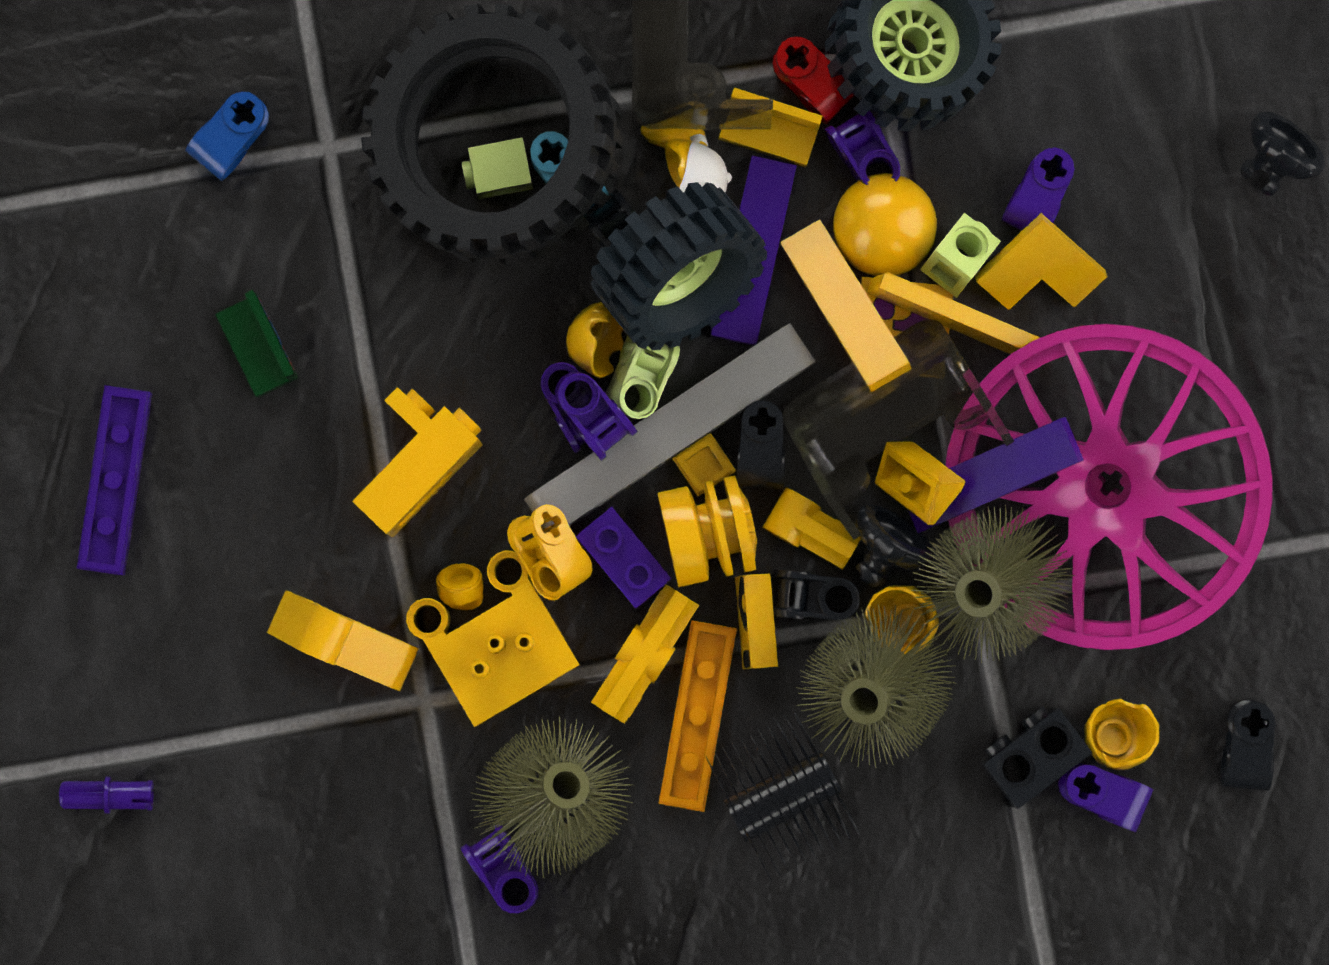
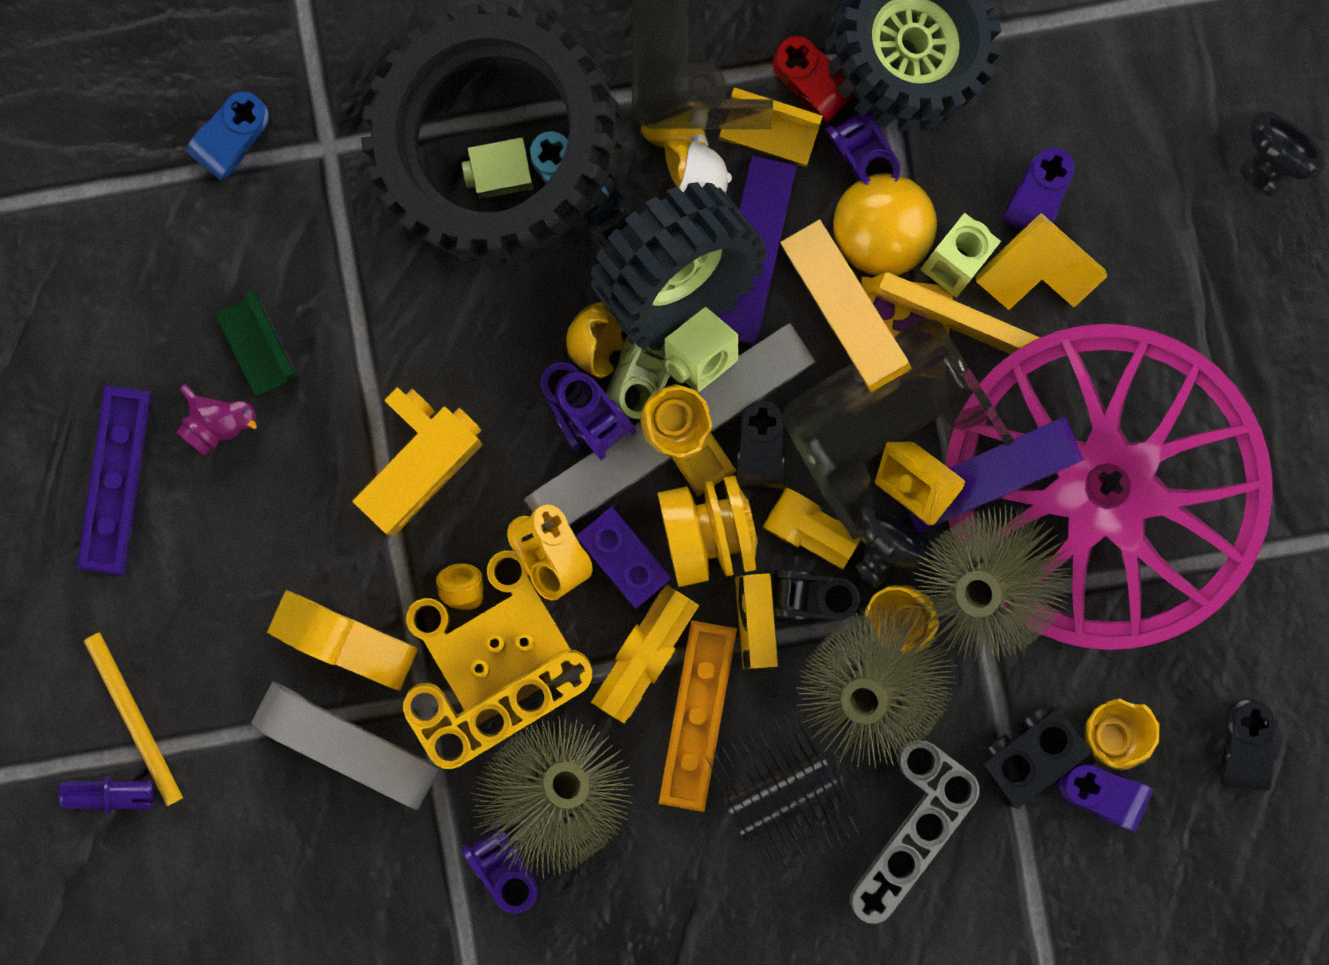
none -> yellow bar [83,632,183,806]
none -> magenta animal [176,384,257,456]
none -> light grey beam [251,681,440,810]
none -> yellow beam [403,650,592,769]
none -> yellow hair [640,384,712,458]
none -> yellowish green brick [665,306,738,393]
none -> light grey beam [850,740,980,924]

